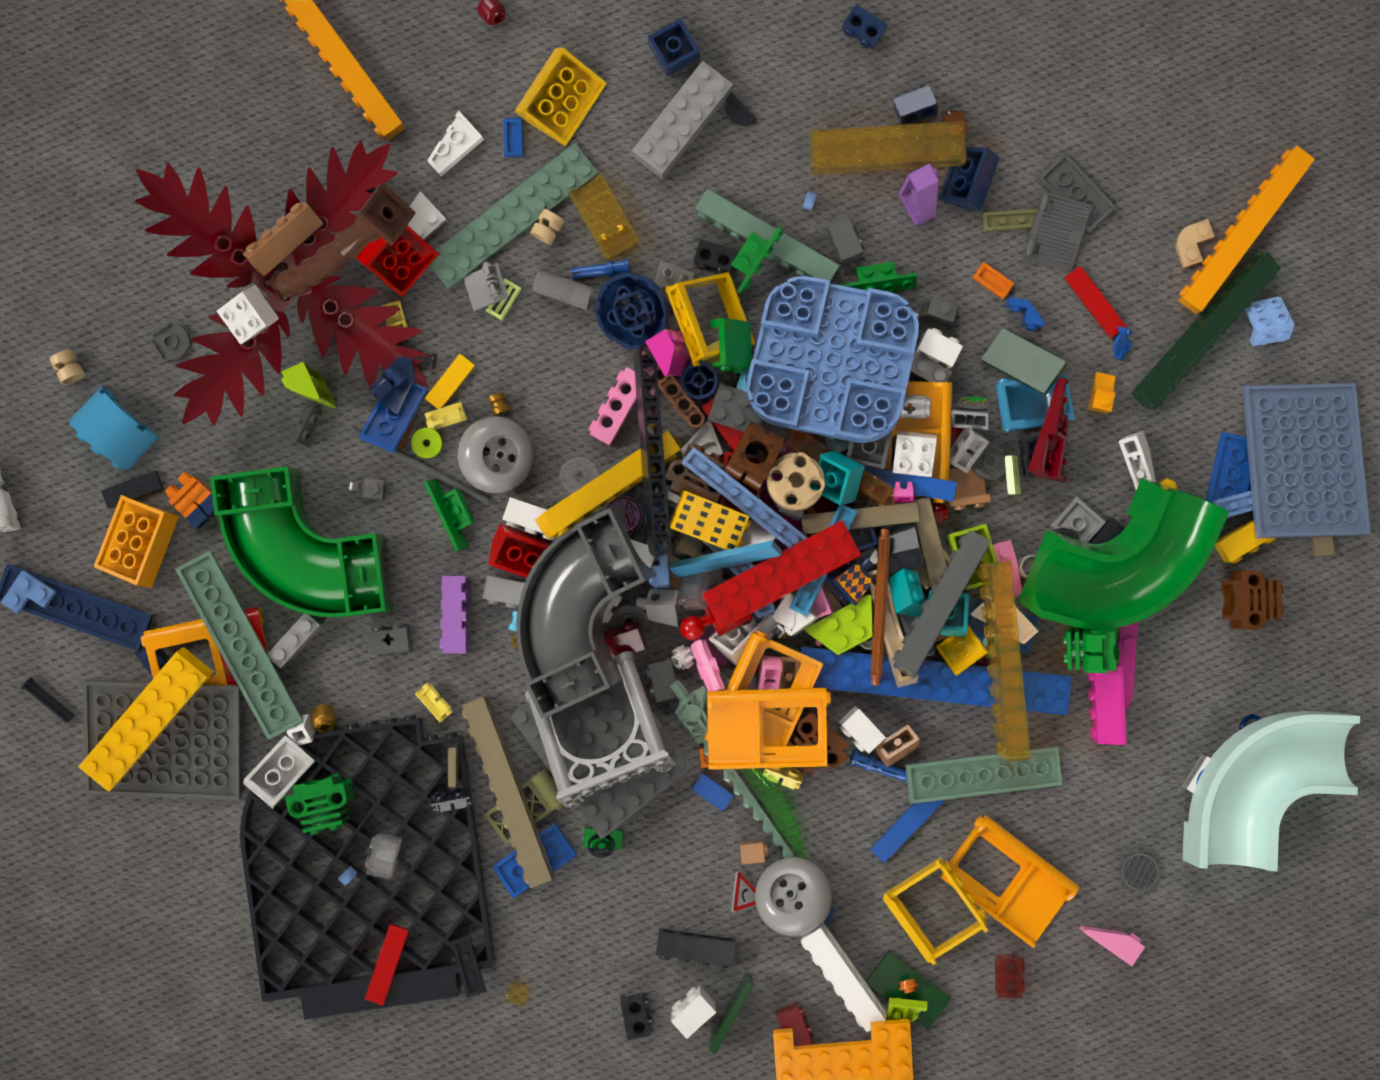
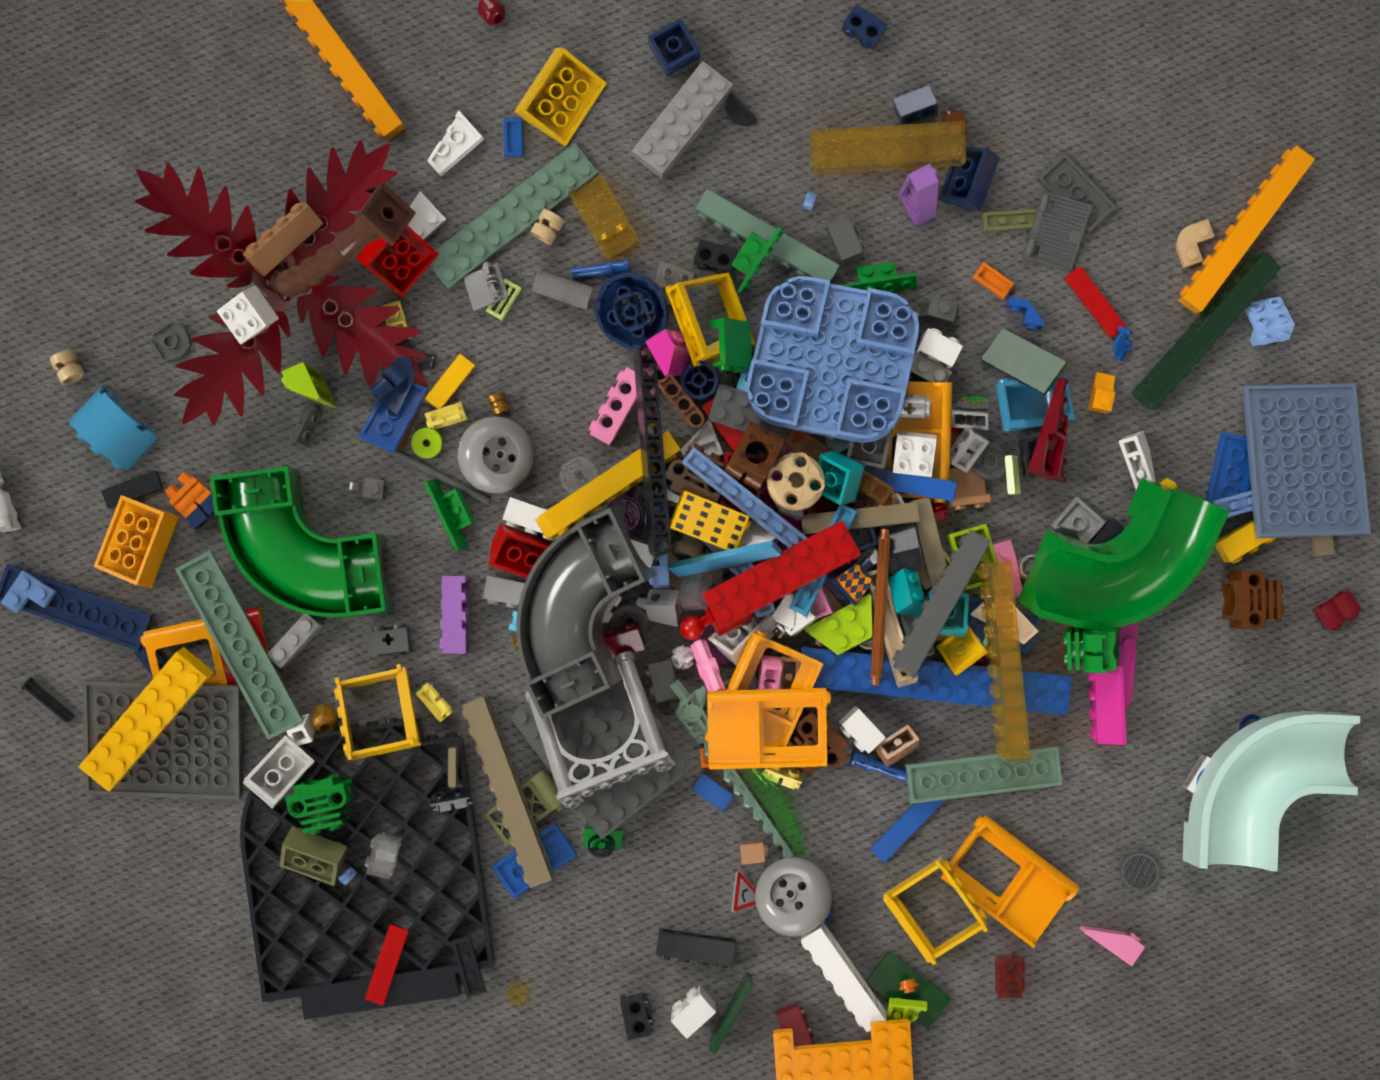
dark pink tile [894,482,914,503] -> none
none -> olive slope [280,826,347,886]
none -> yellow window [334,664,421,761]
none -> dark red brick [1312,590,1362,631]

